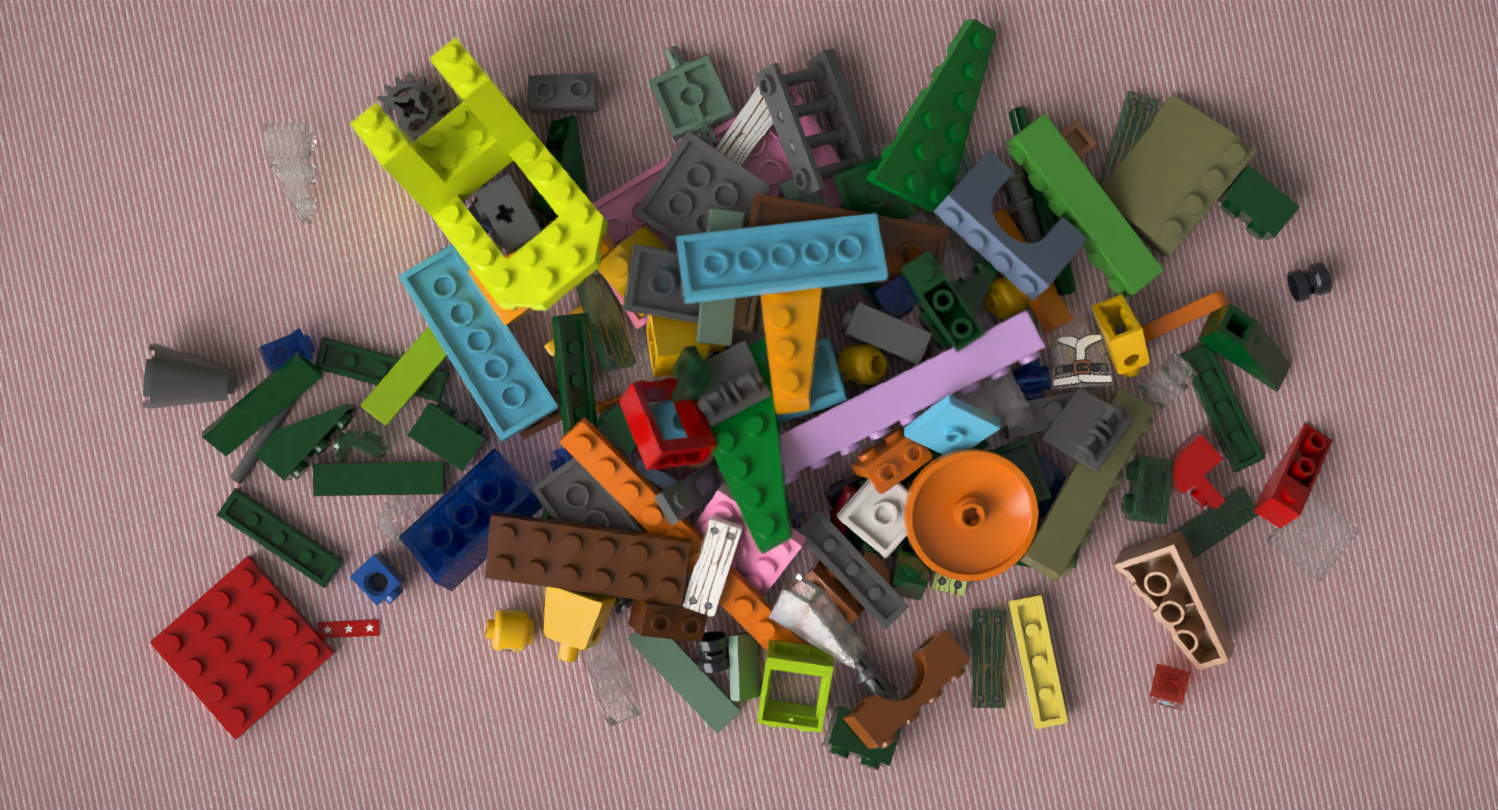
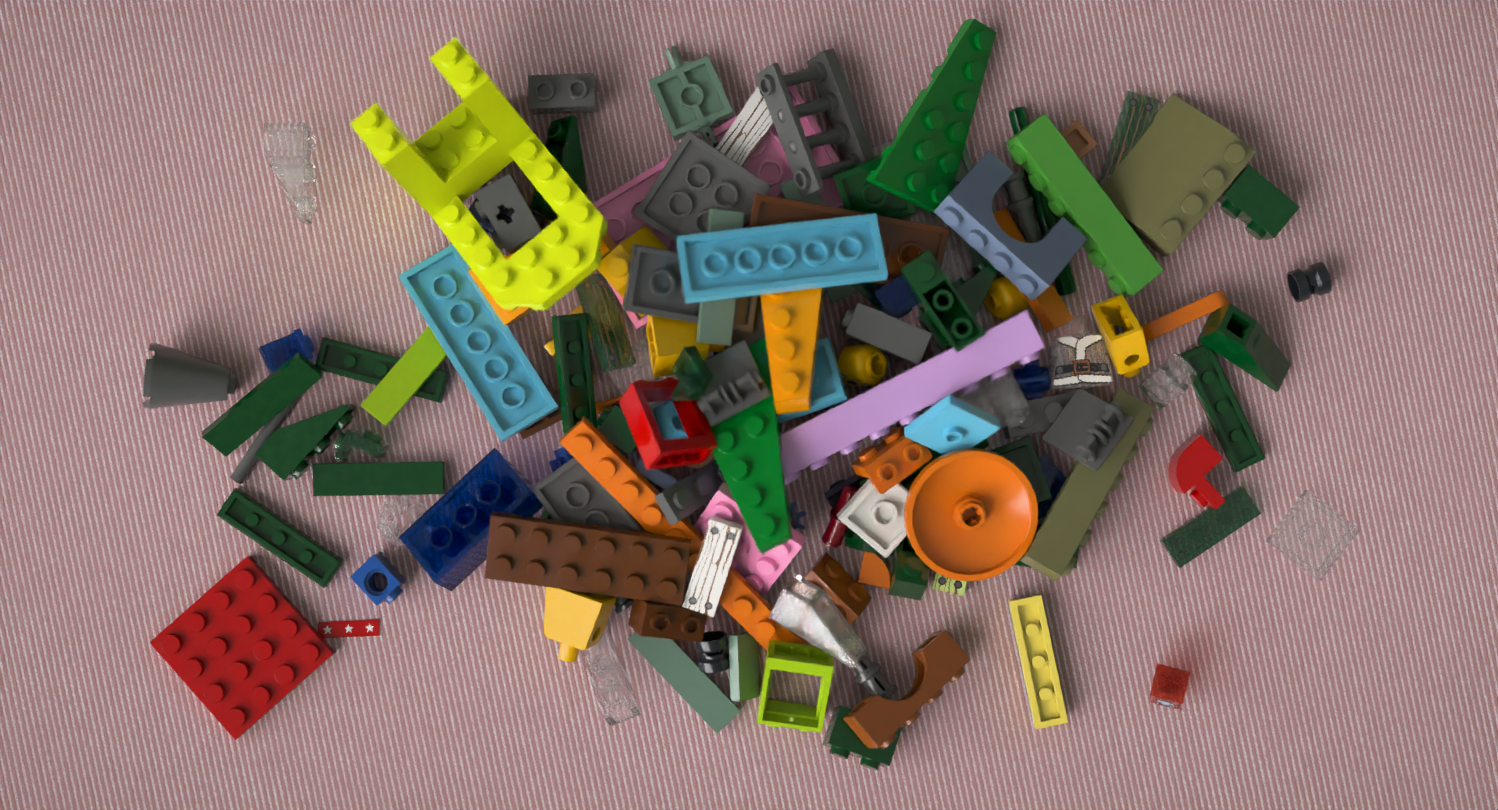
dark grey gear [377,74,449,142] -> none
dark green brick [407,401,488,471] -> none
yellow head [485,608,534,653] -> none
dark grey plate [796,510,910,629] -> none
clear green tile [971,609,1006,708] -> none
medium nougat wedge [1114,530,1235,671] -> none
clear green bracket [1121,455,1175,525] -> none
red slope [1253,423,1333,529] -> none

